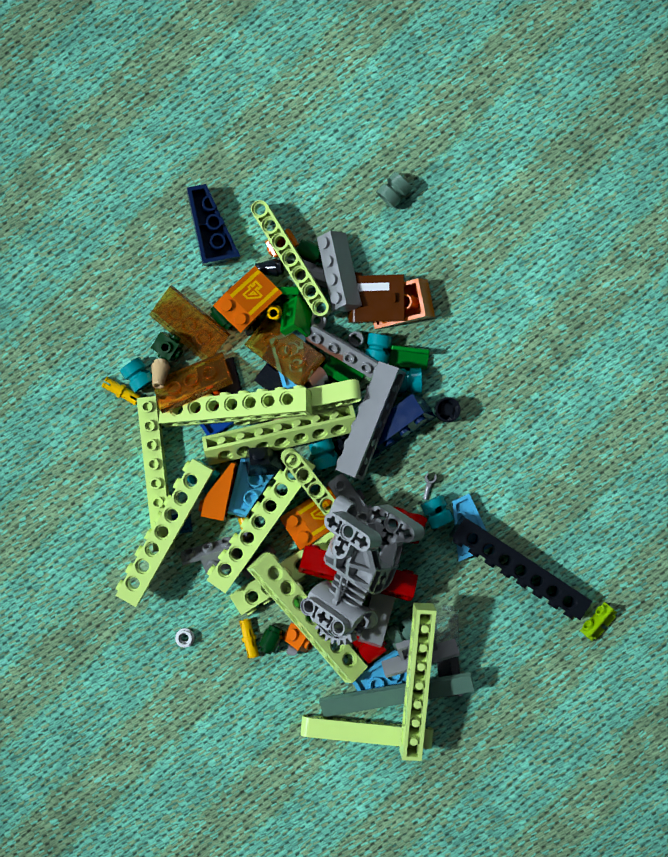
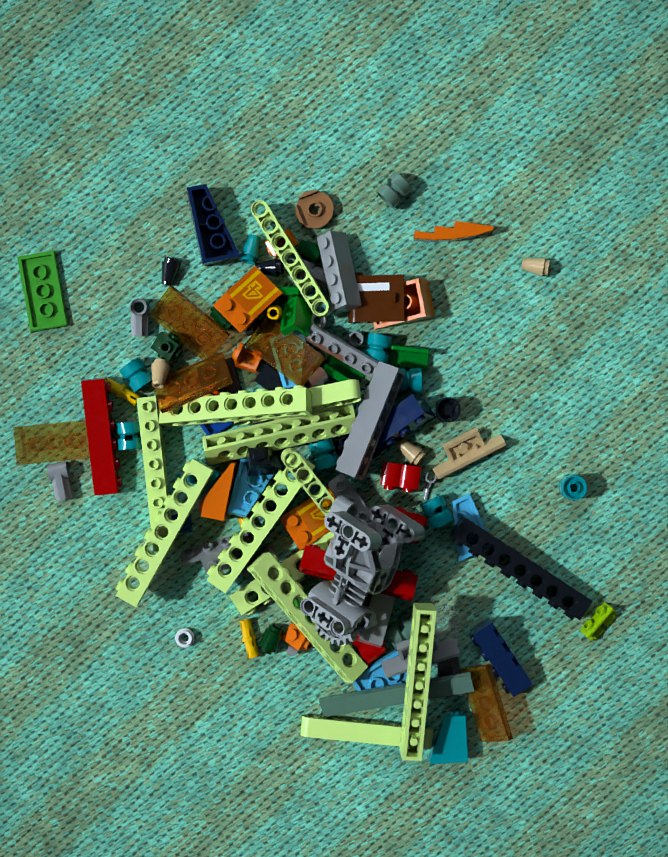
none -> clear orange tile [13,420,90,465]
none -> bright green tile [17,250,69,332]
none -> light grey piece [47,461,73,501]
none -> red brick [81,377,123,496]
none -> teal wheel [116,421,142,450]
none -> light grey piece [130,298,150,336]
none -> black cone [161,257,181,286]
none -> orange bracket [232,343,264,374]
none -> teal cone [240,234,260,265]
none -> medium nougat plate [295,190,334,229]
none -> red brick [380,461,421,493]
none -> tan cone [397,439,426,466]
none -> orange slope [413,221,494,242]
none -> teal slope [428,710,468,764]
none -> tan bracket [432,427,506,479]
none -> clear orange tile [460,664,513,742]
none -> dark blue wedge [469,618,533,697]
none -> tan cone [521,258,550,277]
none -> teal wheel [559,475,587,500]

